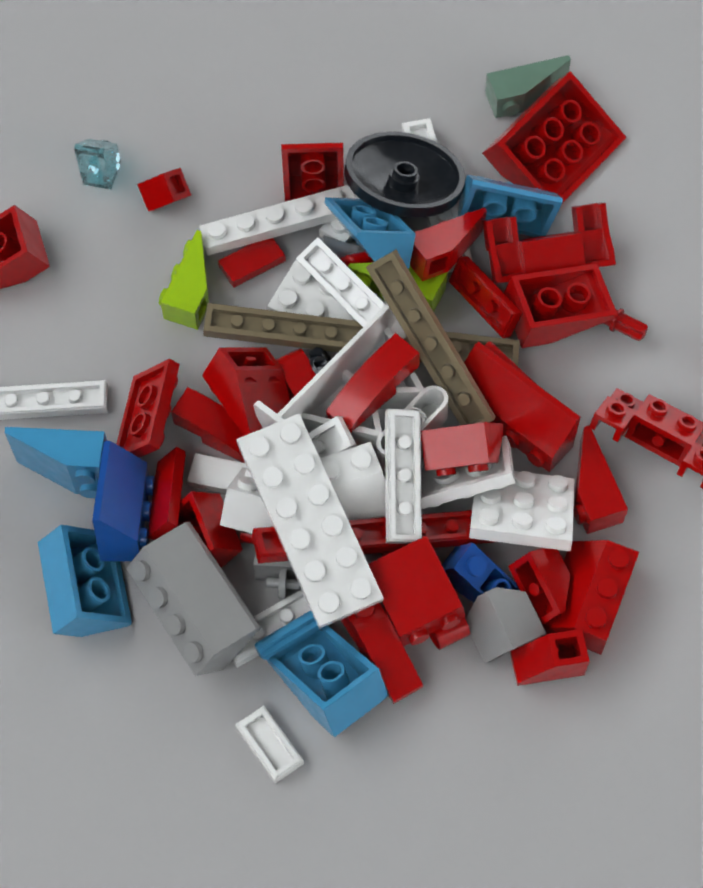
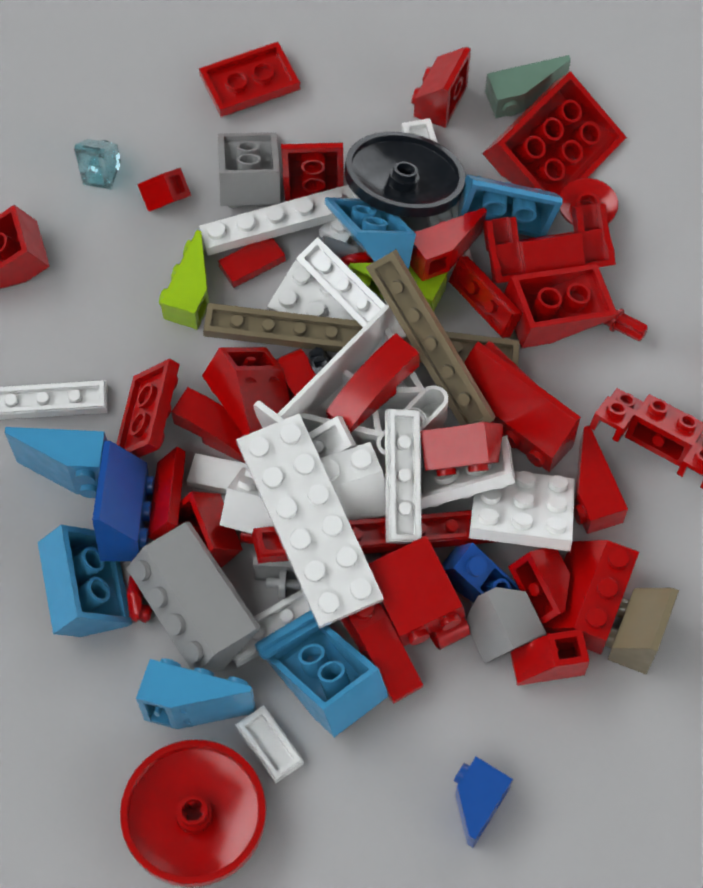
none -> red dish [120,739,266,887]
none -> red arm [126,576,153,623]
none -> dark azure slope [136,658,256,729]
none -> red plate [199,41,300,117]
none -> light grey slope [218,132,280,208]
none -> red slope [411,47,471,128]
none -> blue slope [454,756,513,848]
none -> red dish [559,178,618,225]
none -> dark tan slope [605,588,679,675]

